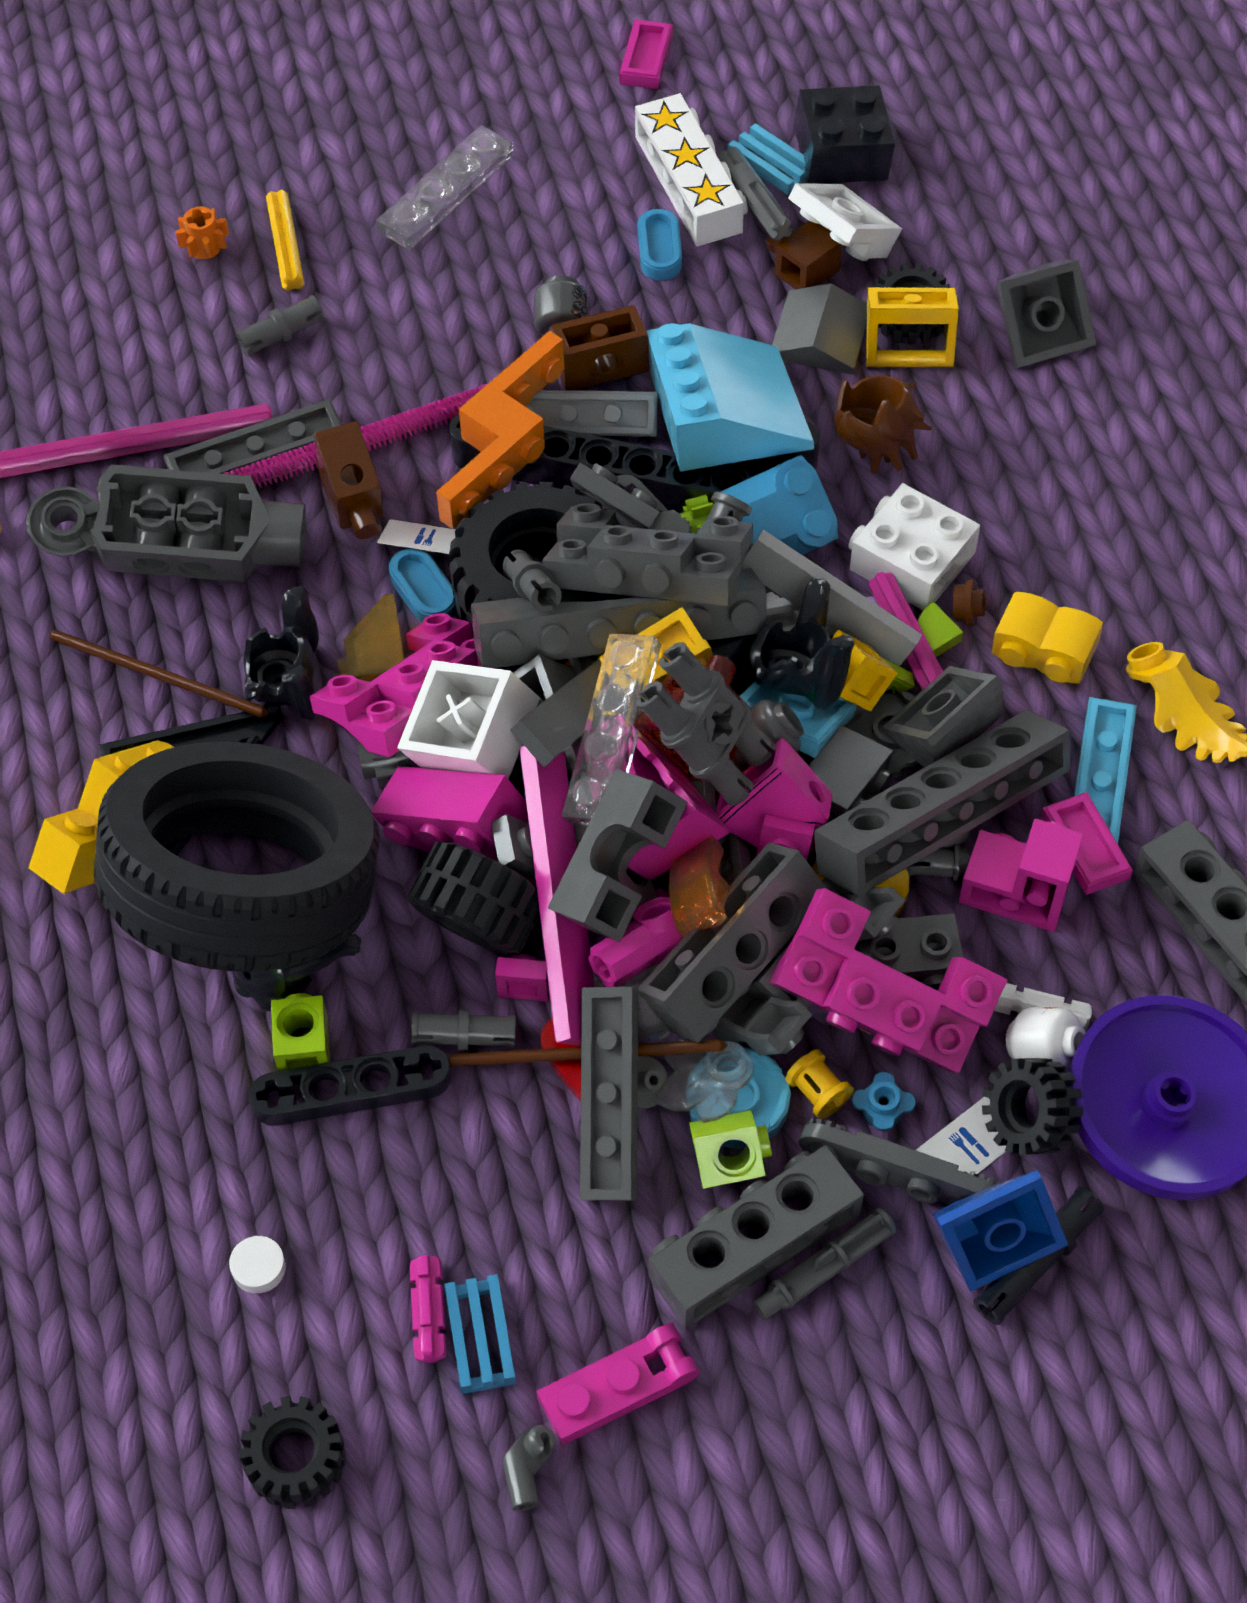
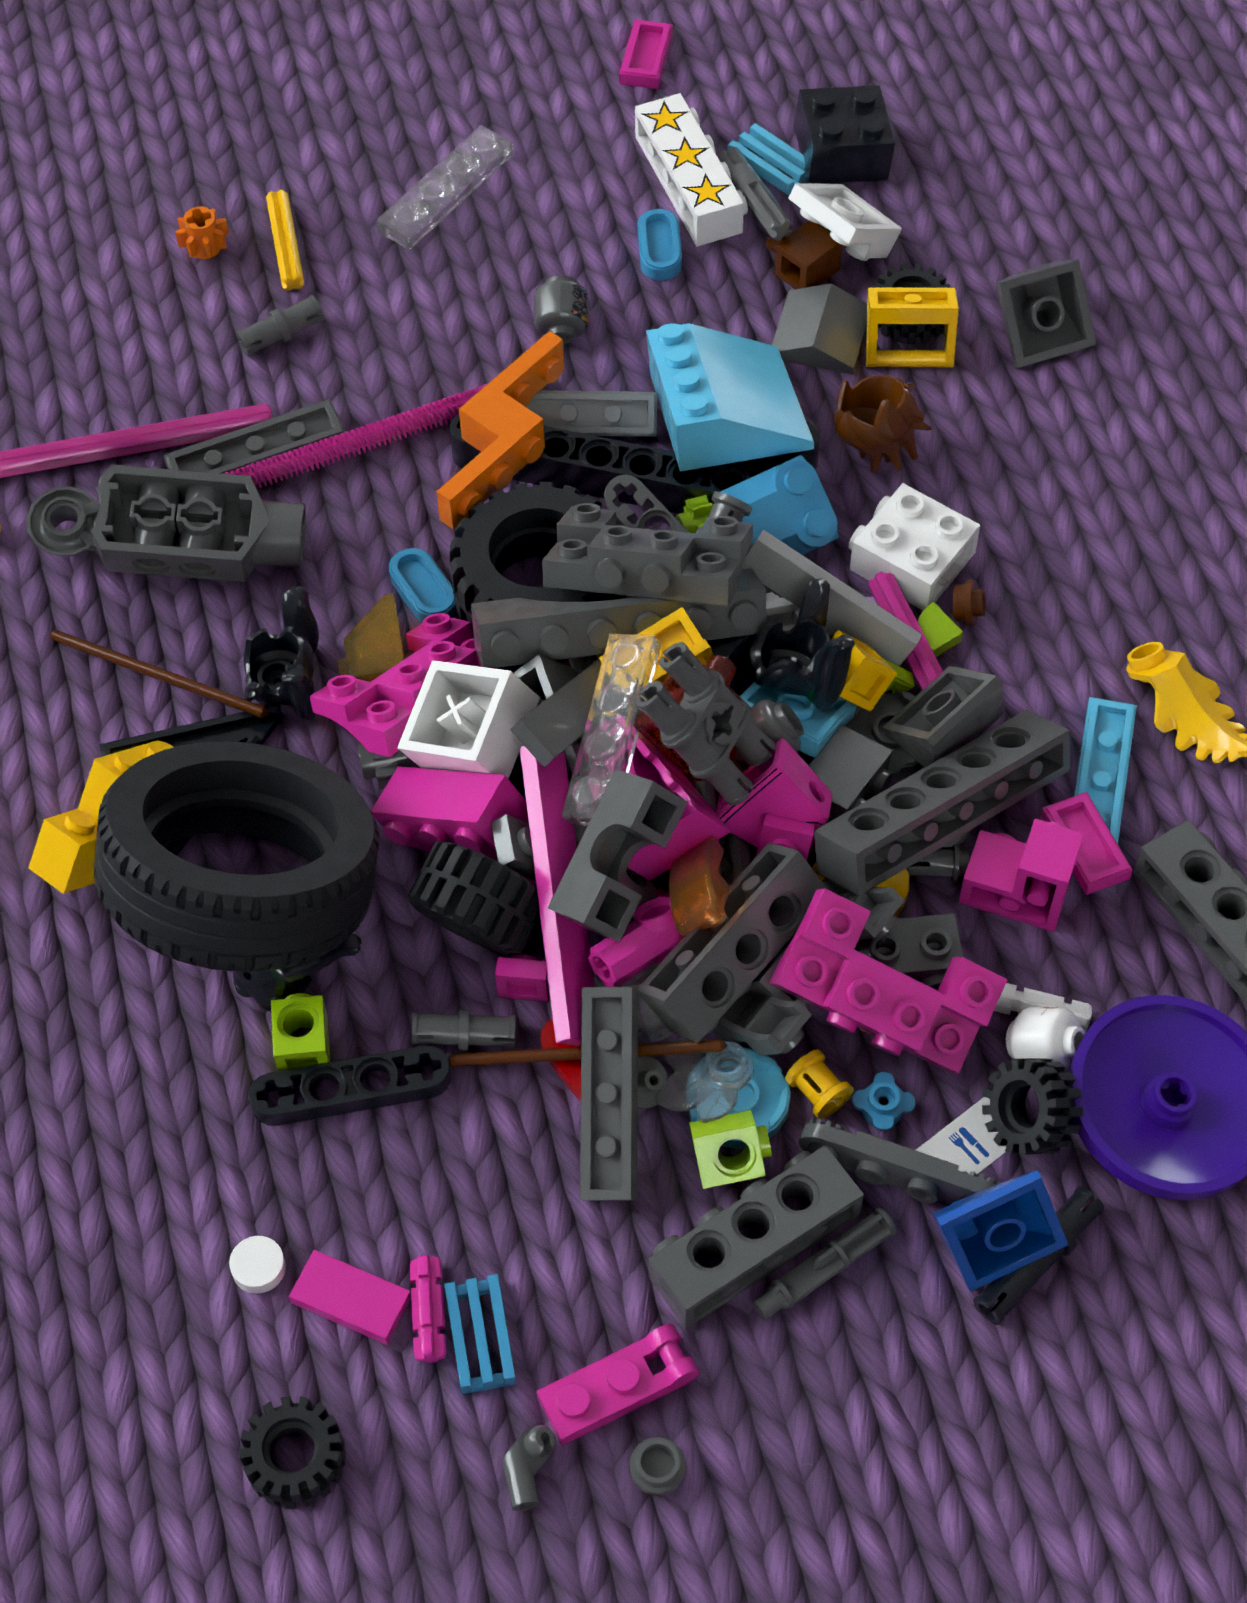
reddish brown torso [314,421,383,539] -> none
white sticker [377,519,456,554] -> none
dark grey pin [503,550,562,612] -> none
reddish brown brick [551,305,649,391] -> none
dark grey hinge [570,463,693,533] -> none
yellow brick [992,592,1103,684] -> none
none -> dark pink tile [289,1250,411,1345]
none -> dark grey plate [629,1437,686,1495]

